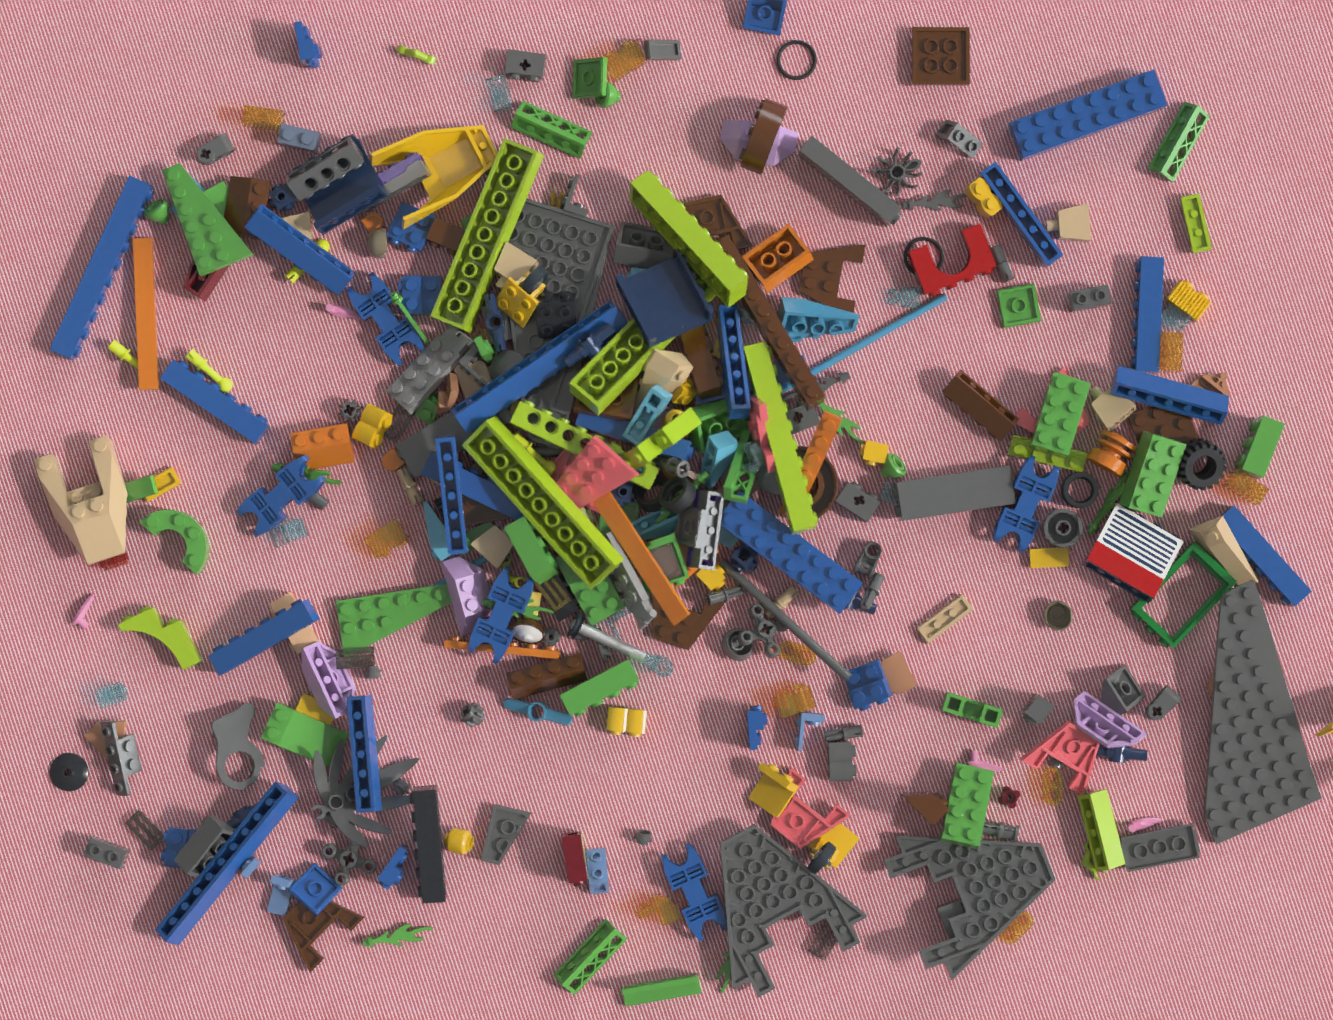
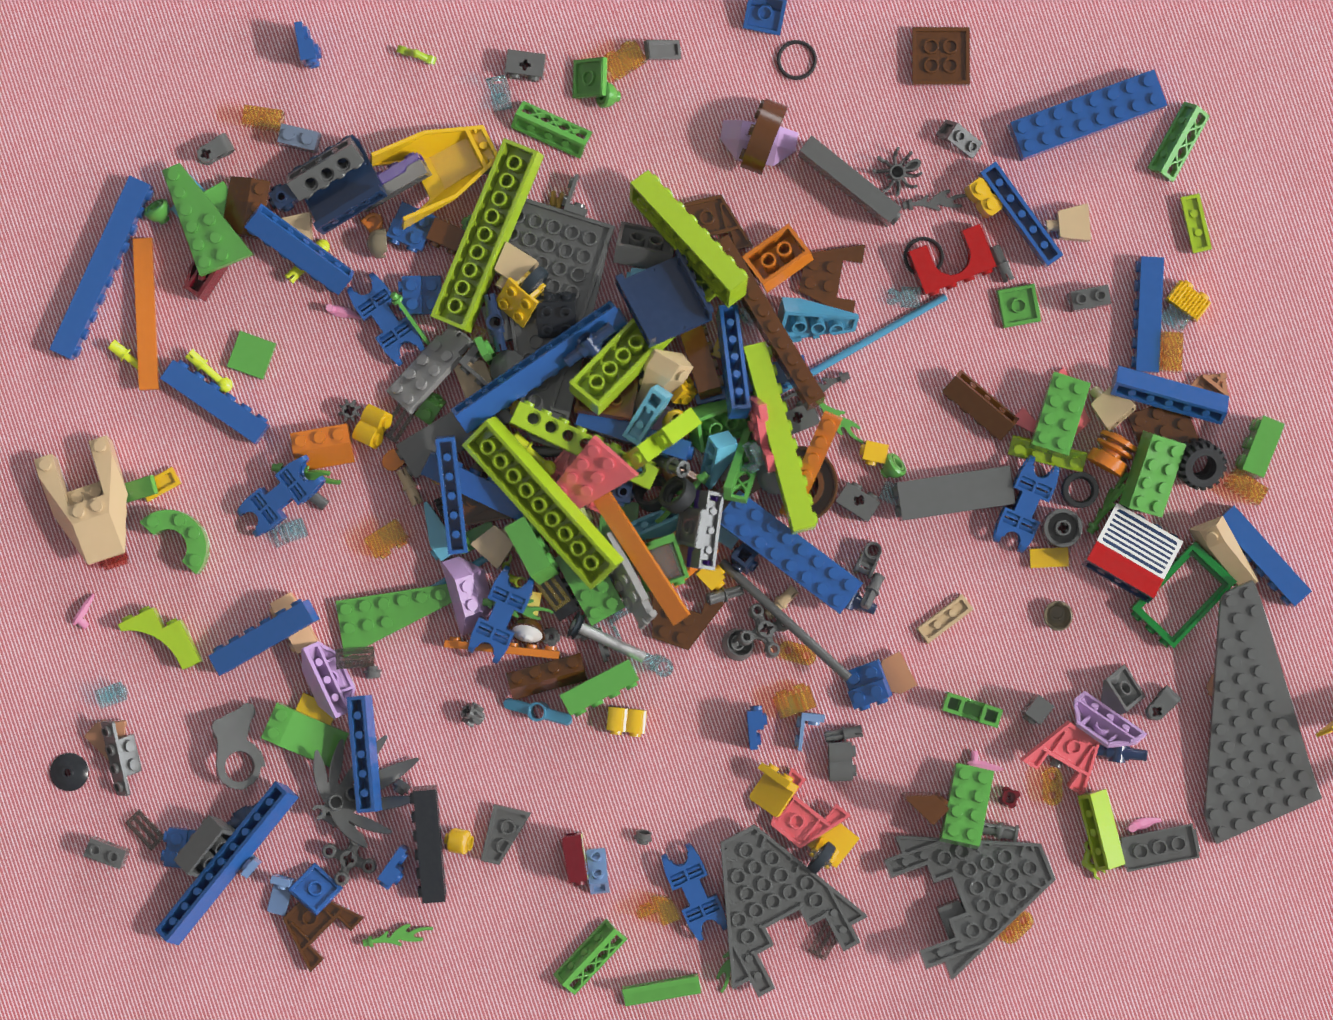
nougat slope [435,373,459,415] -> none
none -> bright green tile [227,331,277,380]

